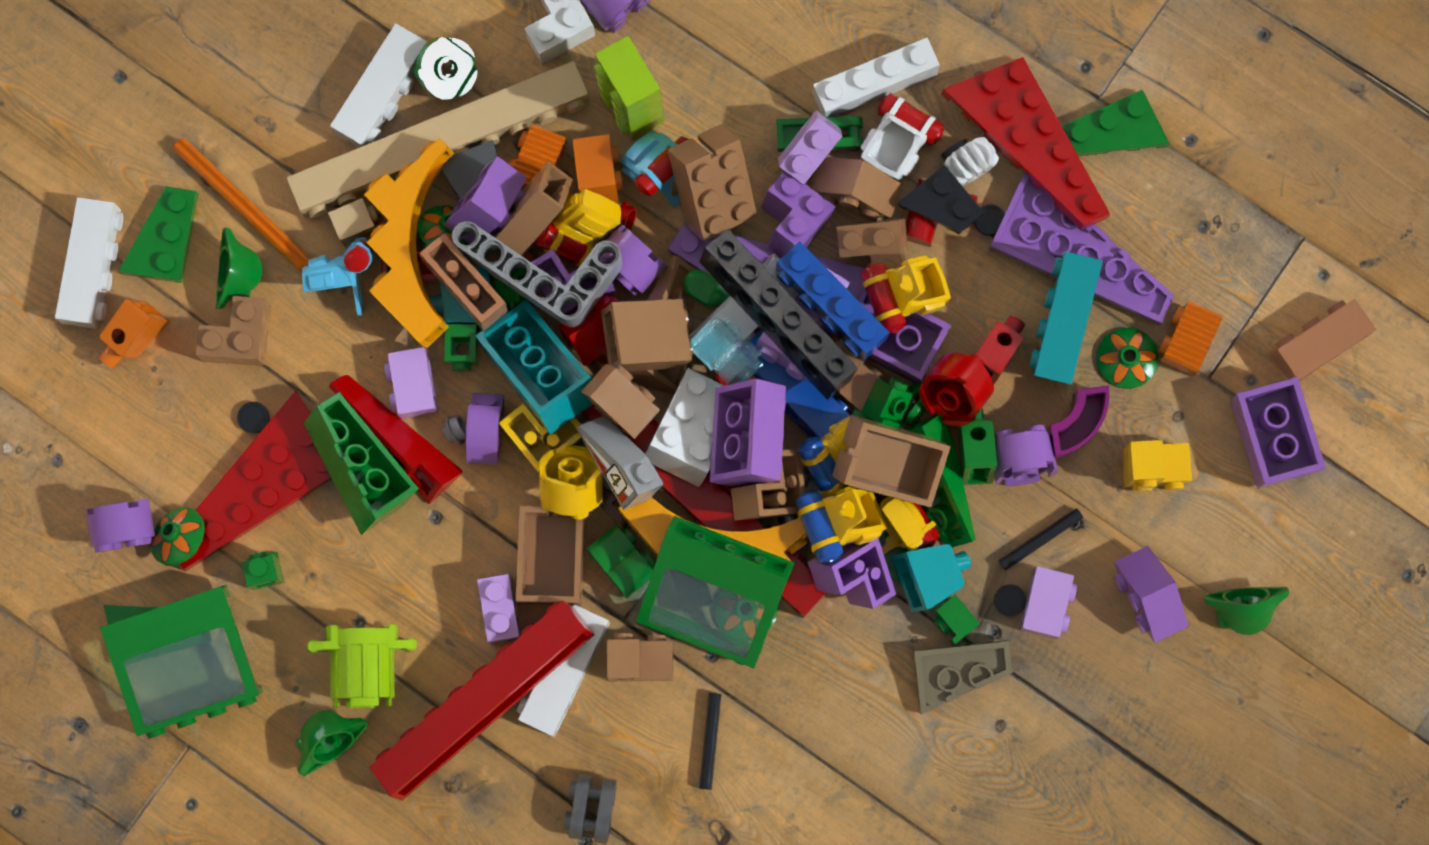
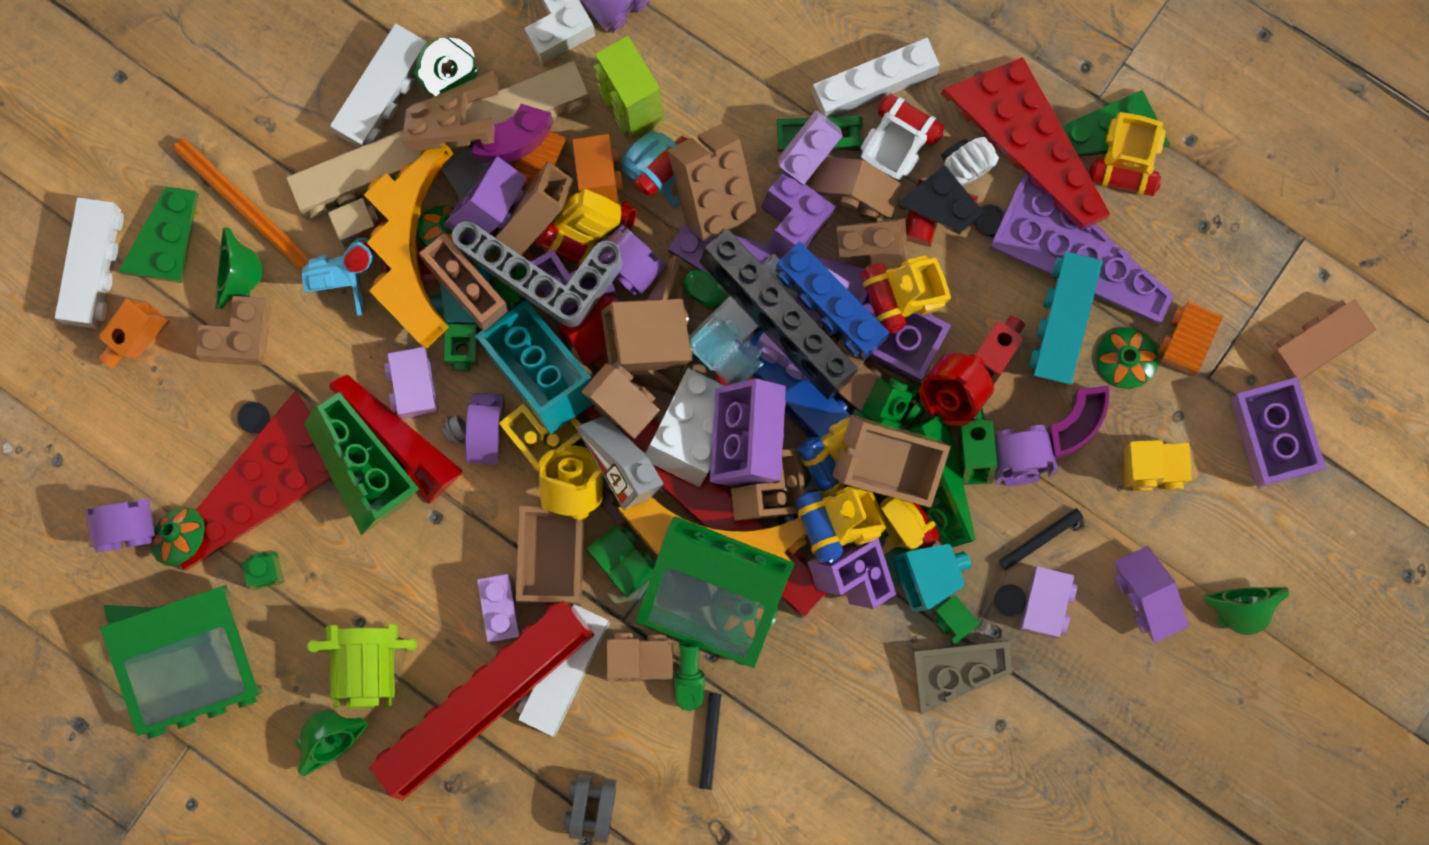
none -> medium nougat wing [402,70,499,151]
none -> magenta brick [472,104,553,164]
none -> green arm [673,641,705,711]
none -> yellow piece [1089,112,1166,196]

